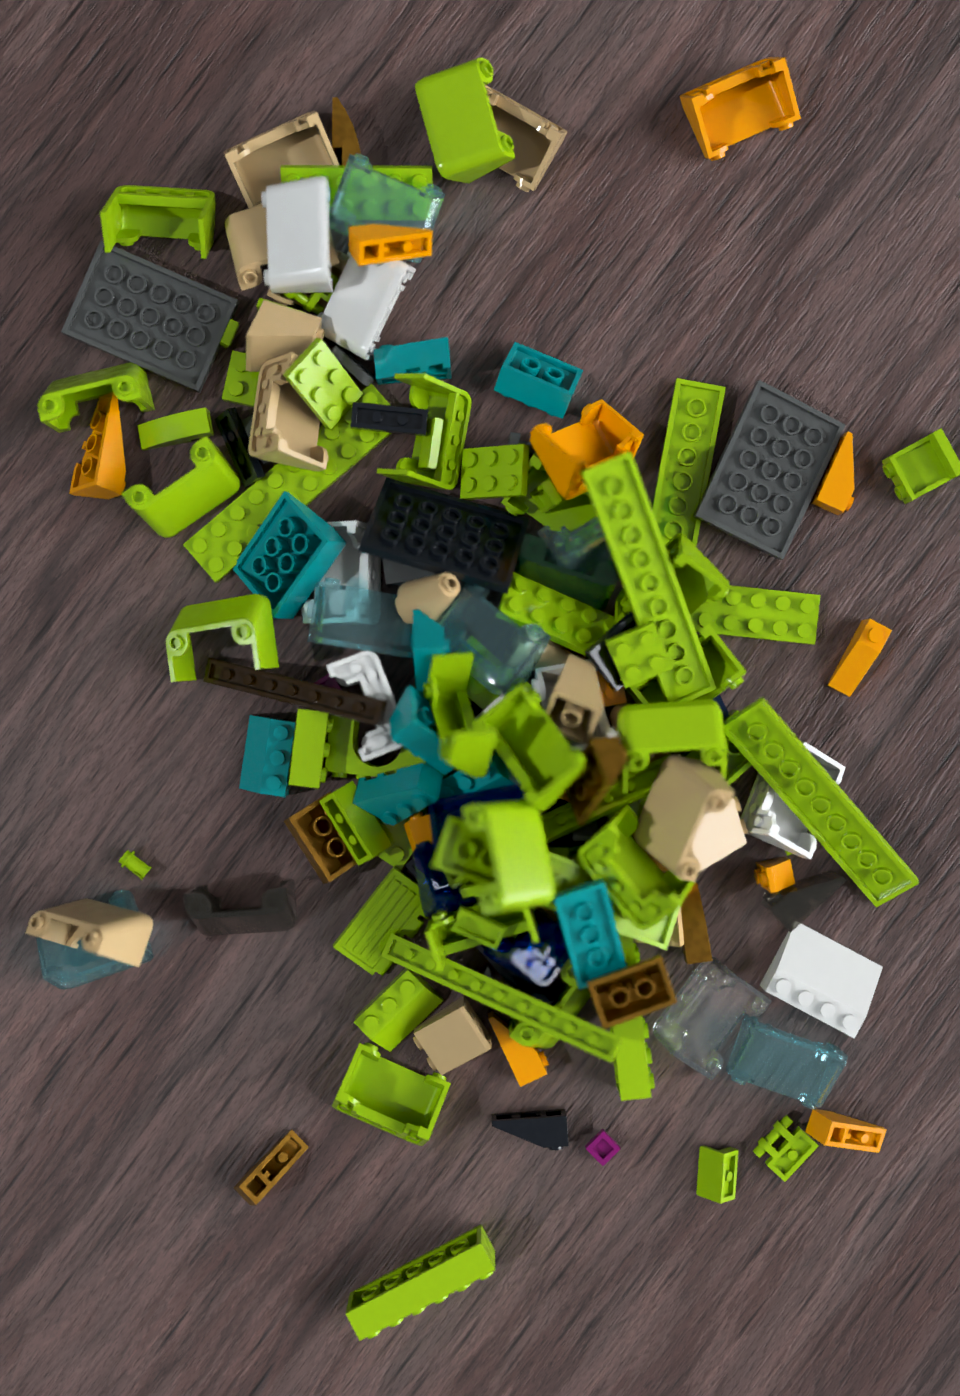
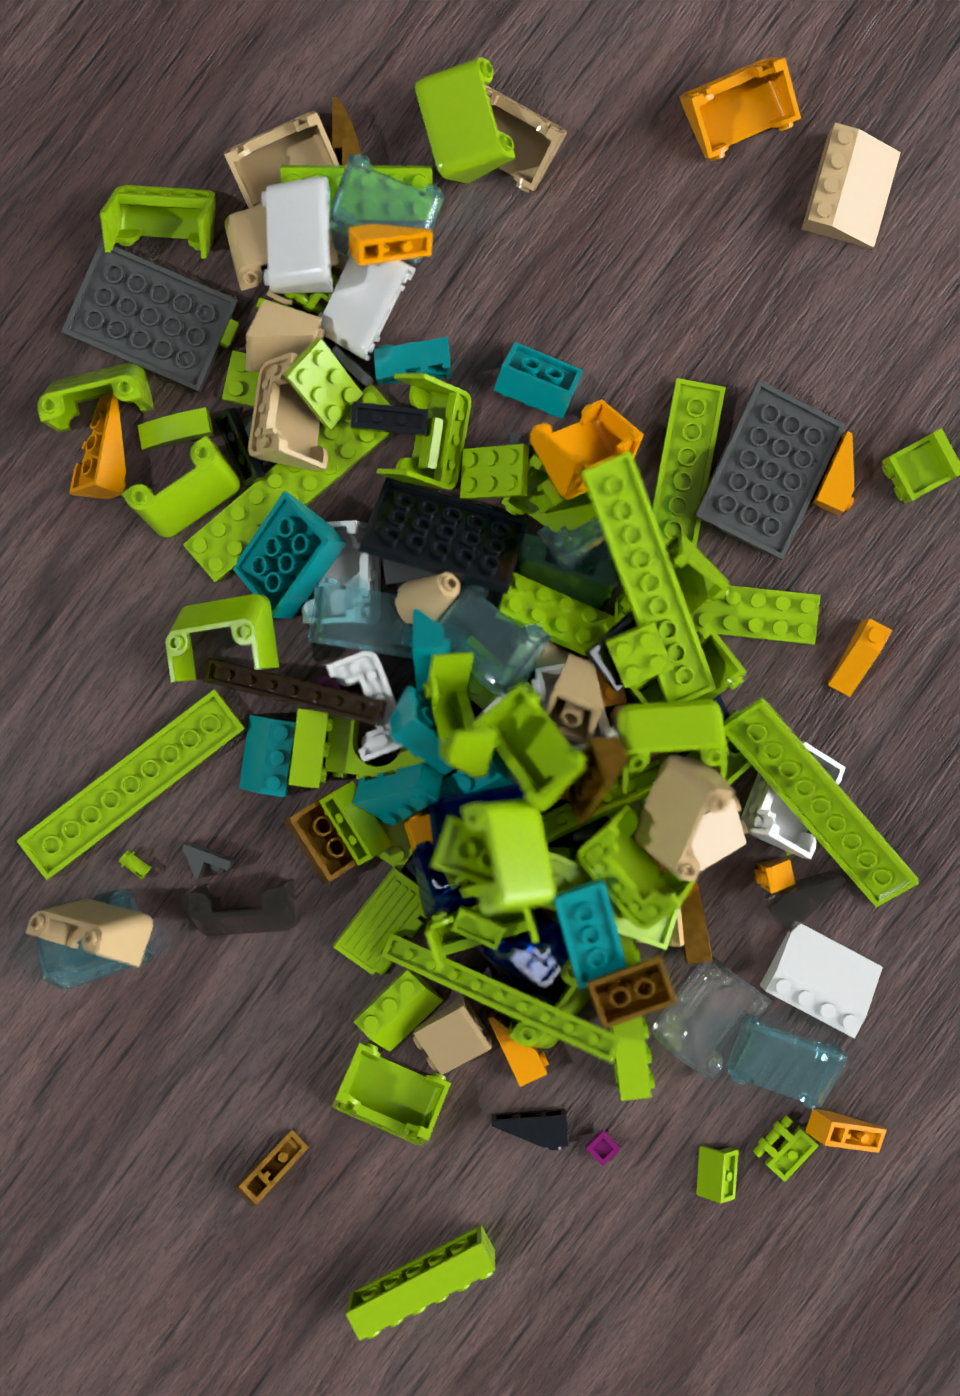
none -> lime plate [17,689,246,880]
none -> dark grey slope [182,842,235,881]
none -> slope [801,122,901,249]

